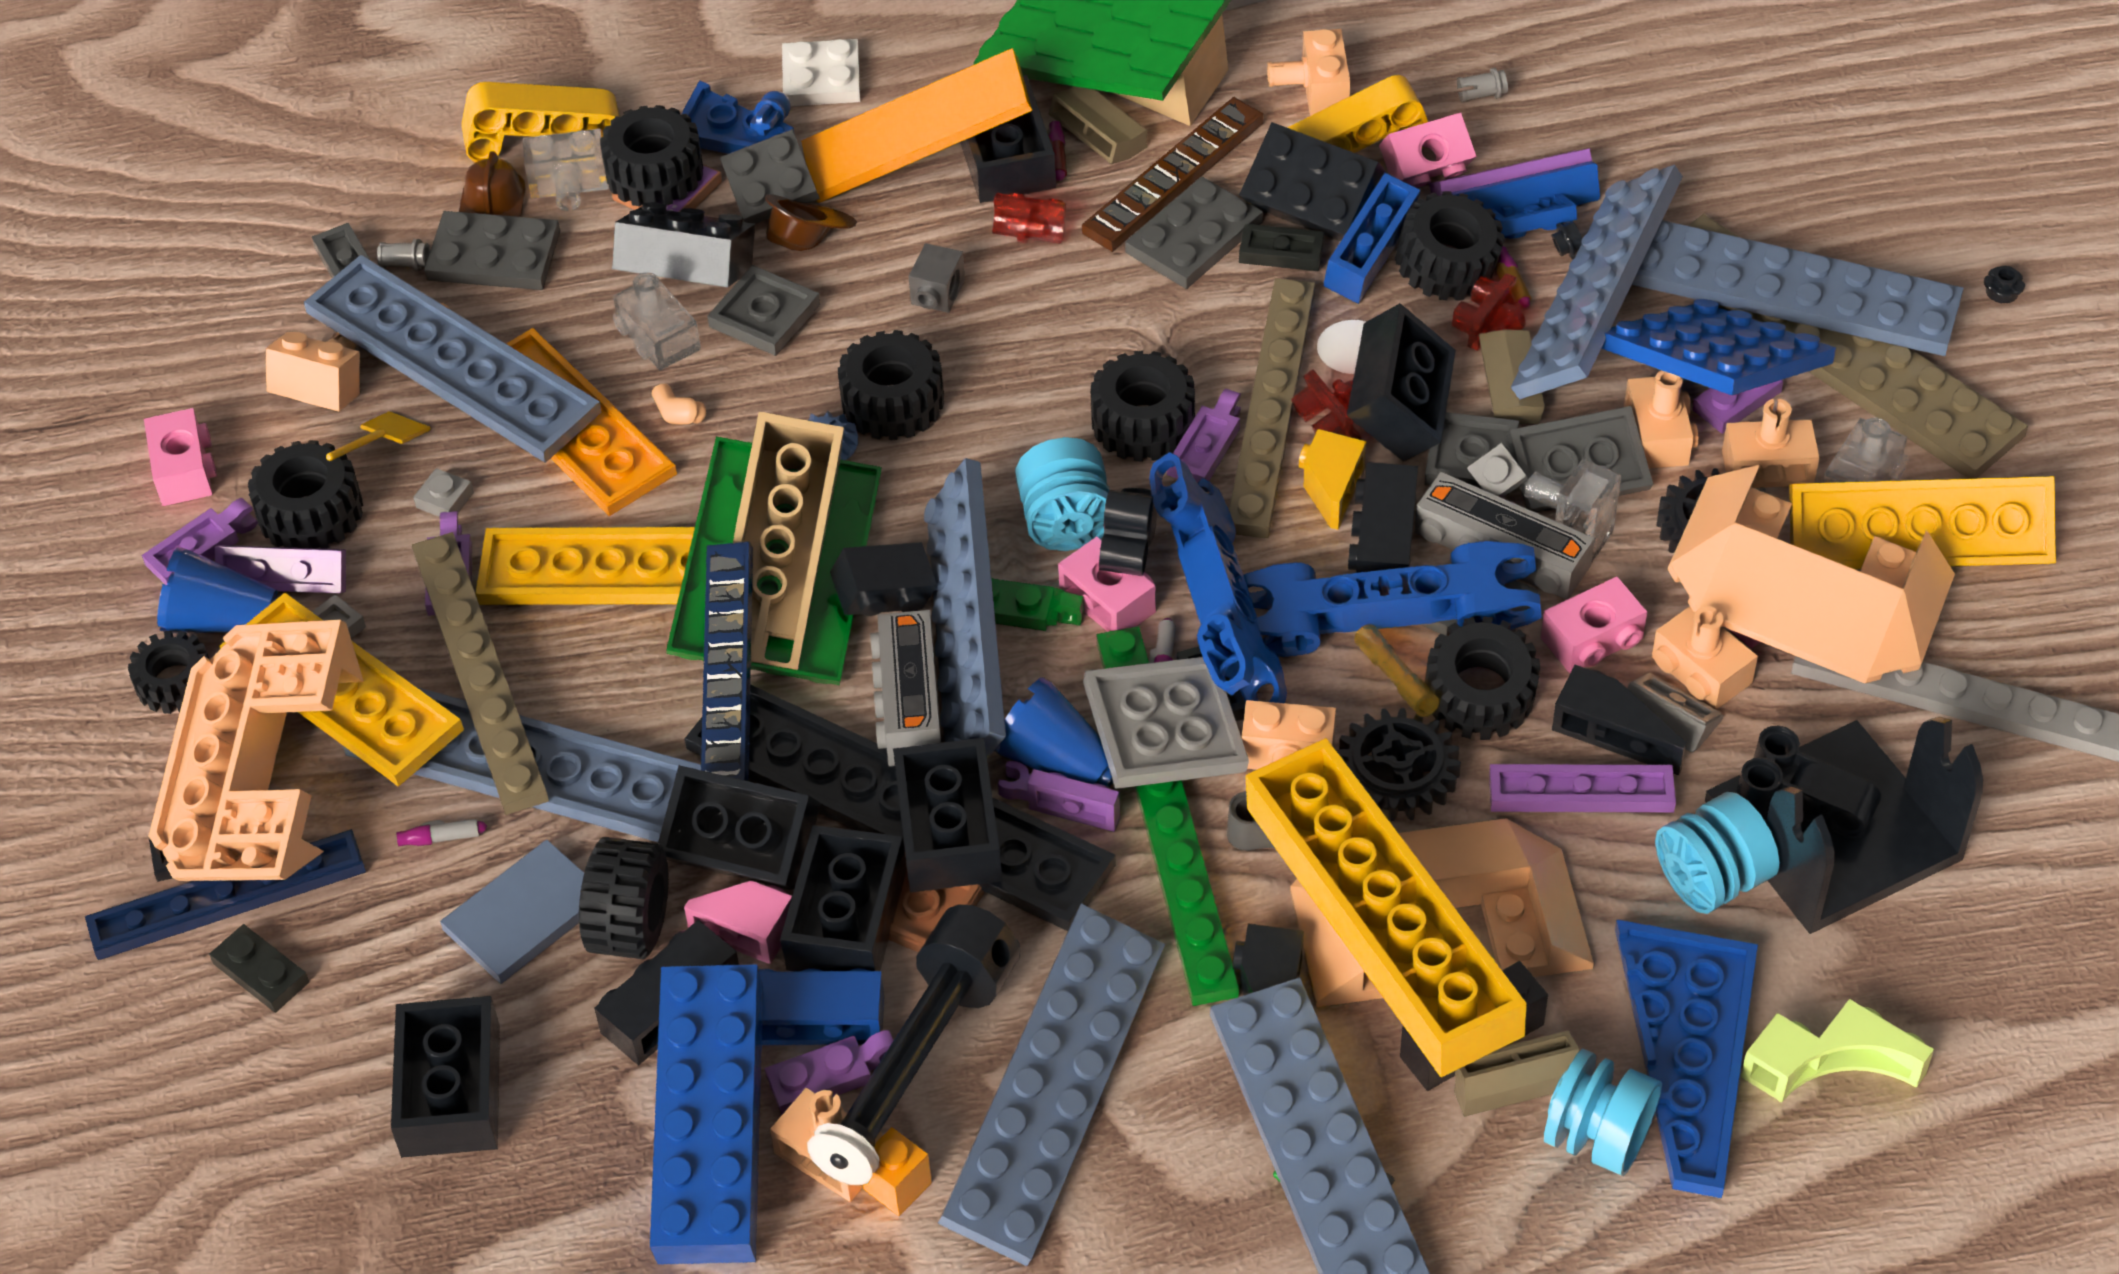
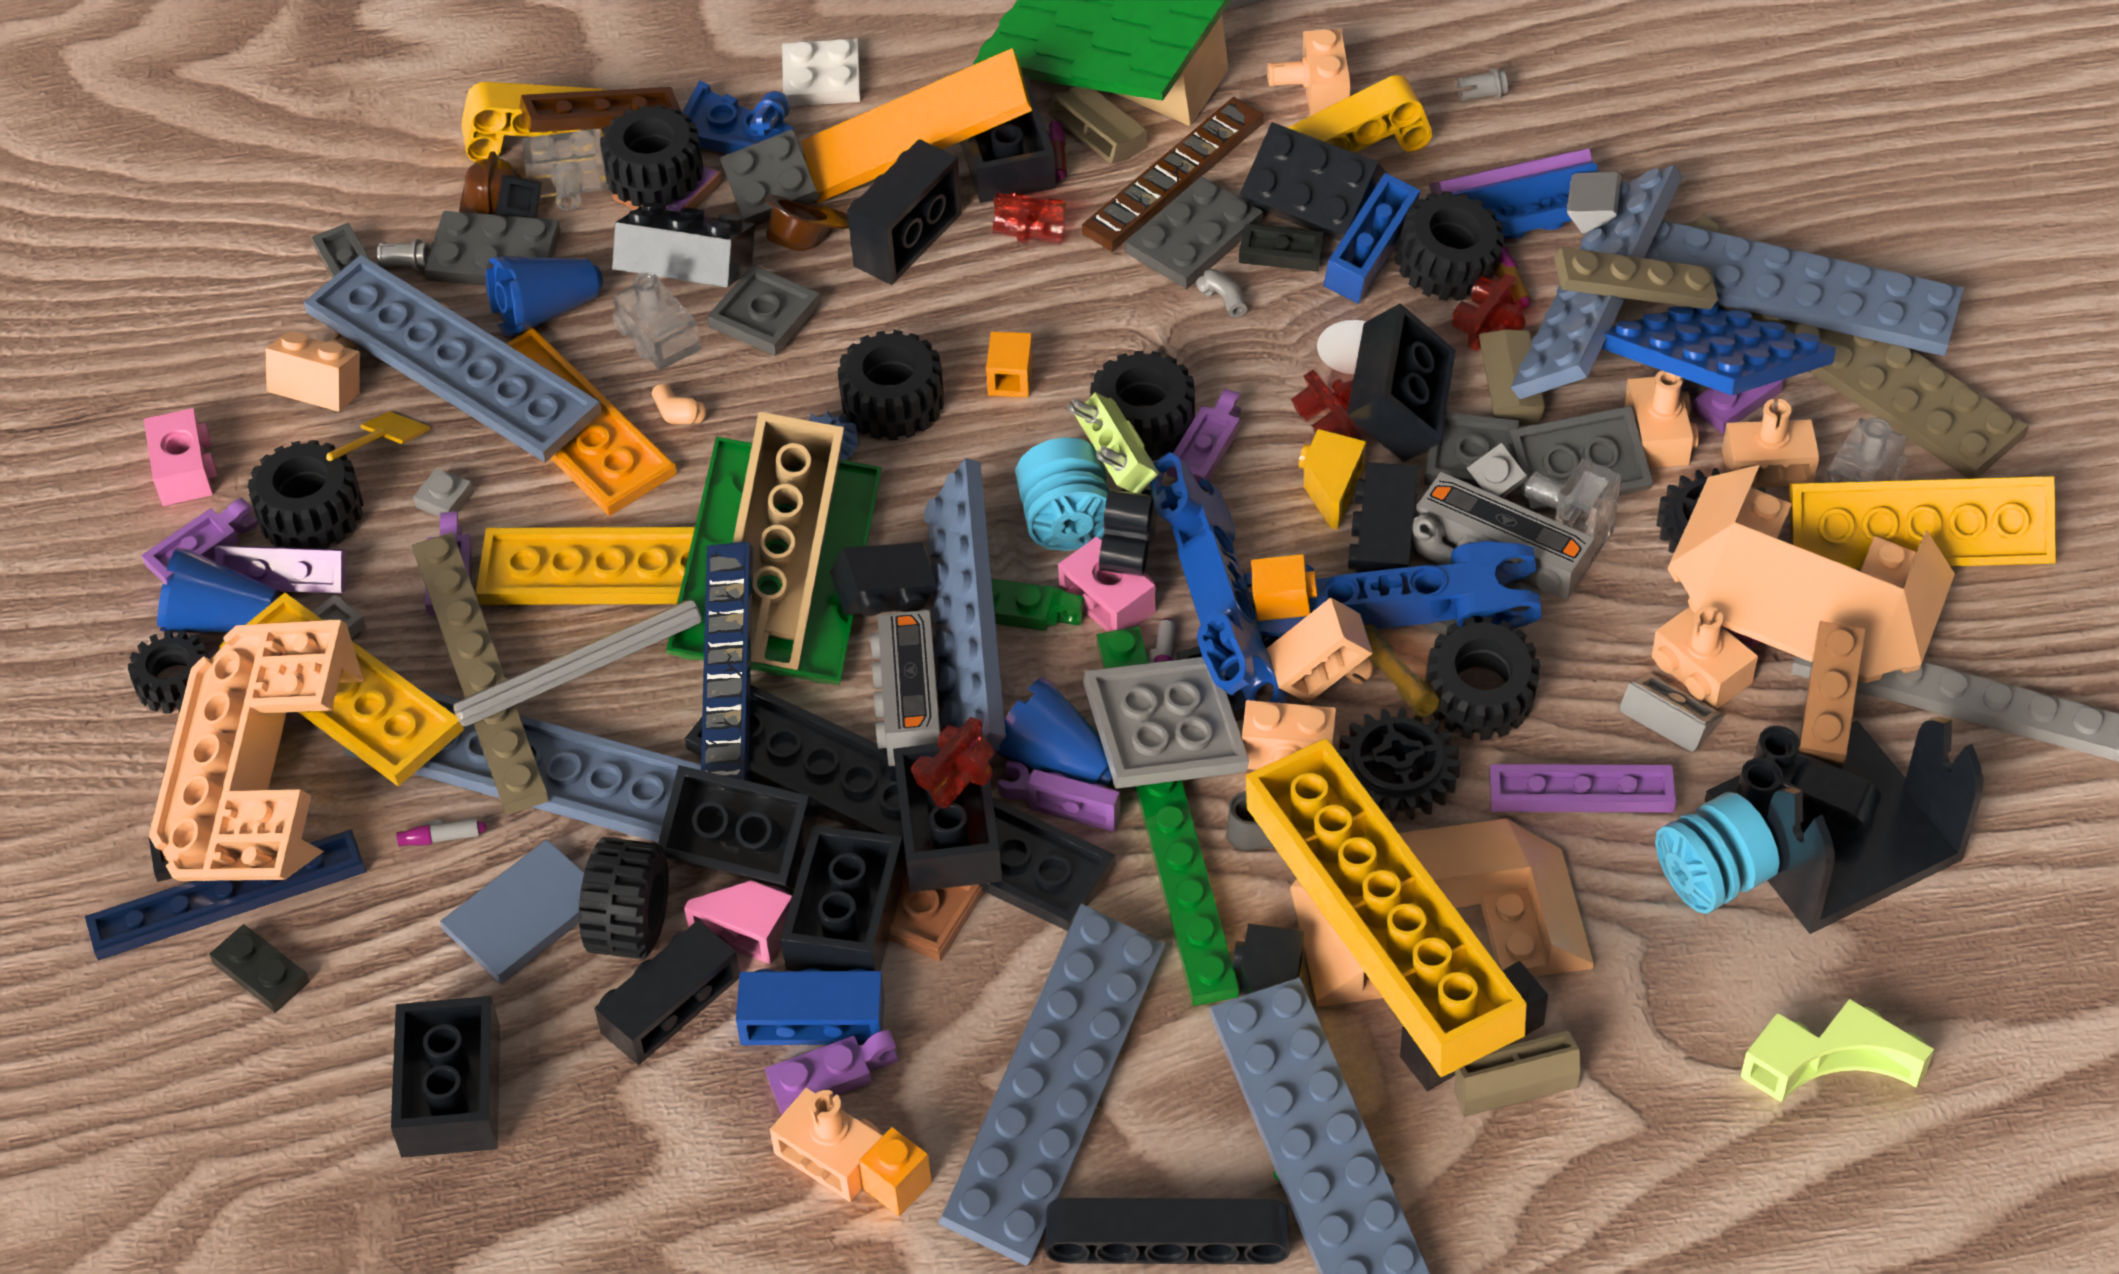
blue brick [650,965,763,1264] -> none
black piece [807,904,1021,1186] -> none
flat silver brick [908,243,965,313] -> none
dark tan plate [1229,278,1315,538] -> none
bright pink brick [1379,113,1477,188] -> none
bright pink brick [1540,577,1647,674] -> none
medium azure wheel [1544,1048,1662,1176] -> none
black plate [1551,221,1583,260] -> none
black slope [1552,665,1687,775] -> none
blue wing [1615,920,1758,1198] -> none
black plate [1984,266,2025,303] -> none
none -> light grey axle [453,600,701,727]
none -> blue cone [485,256,603,336]
none -> black tile [495,175,542,218]
none -> reddish brown plate [519,87,682,133]
none -> black brick [847,139,962,285]
none -> clear red hips [911,717,995,809]
none -> light orange brick [986,331,1033,397]
none -> black beam [1045,1198,1289,1265]
none -> yellowish green piece [1068,392,1159,494]
none -> light grey arm [1196,269,1247,318]
none -> light orange brick [1251,554,1318,621]
none -> light nougat brick [1267,598,1373,703]
none -> light grey arm [1412,515,1454,565]
none -> dark tan plate [1554,247,1718,310]
none -> light grey slope [1567,172,1621,234]
none -> medium nougat brick [1798,621,1865,769]

